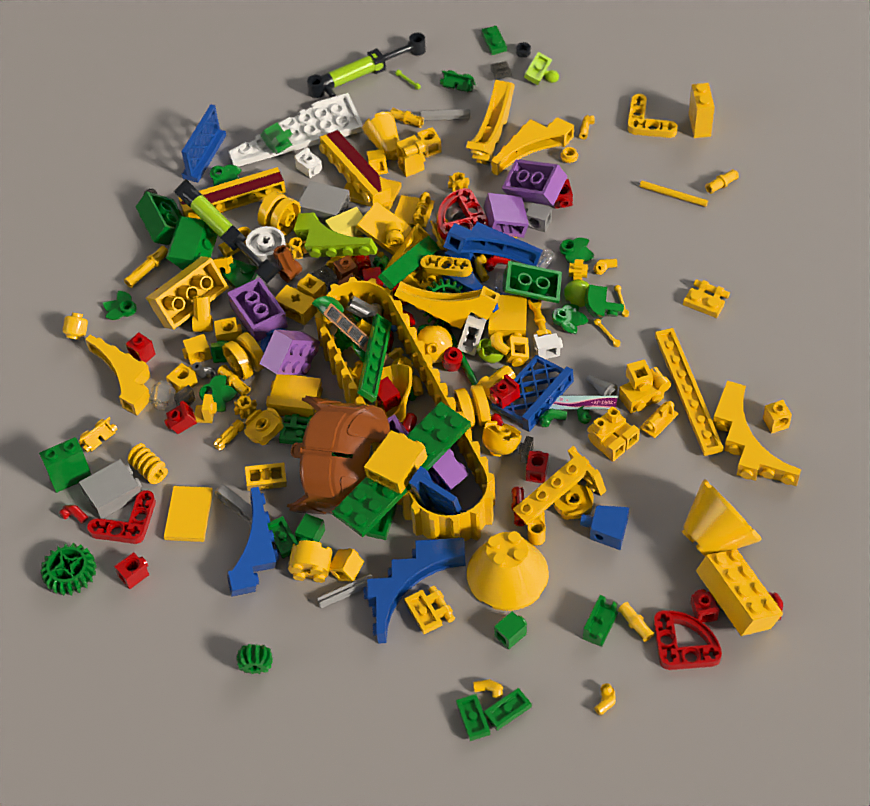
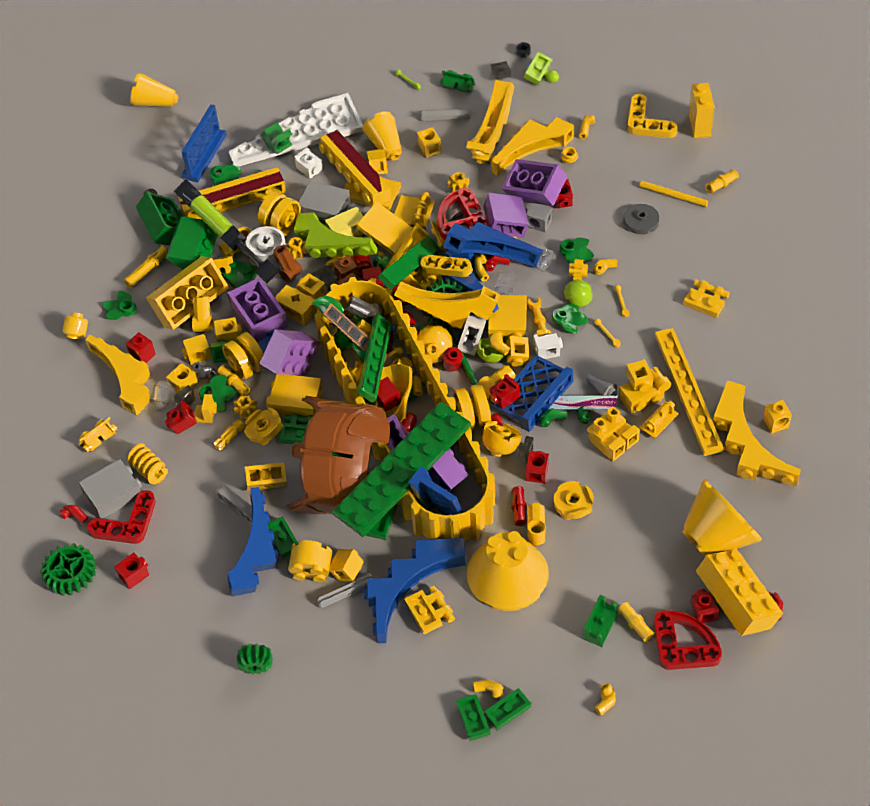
green panel [39,437,92,493] -> none
yellow tile [164,486,213,542] -> none
green brick [295,513,325,543] -> none
black piece [307,32,426,98] -> none
yellow brick [364,430,427,494] -> none
yellow wheel [386,222,404,246] -> none
yellow pin [390,107,424,128] -> none
yellow hinge [396,135,426,177] -> none
green plate [481,25,507,55] -> none
green brick [494,611,527,650] -> none
green slope [502,261,562,303] -> none
yellow bracket [513,446,607,525] -> none
blue torso [580,505,629,550] -> none
green brick [585,285,624,319] -> none
none -> yellow cone [130,73,178,107]
none -> dark grey plate [624,204,659,234]

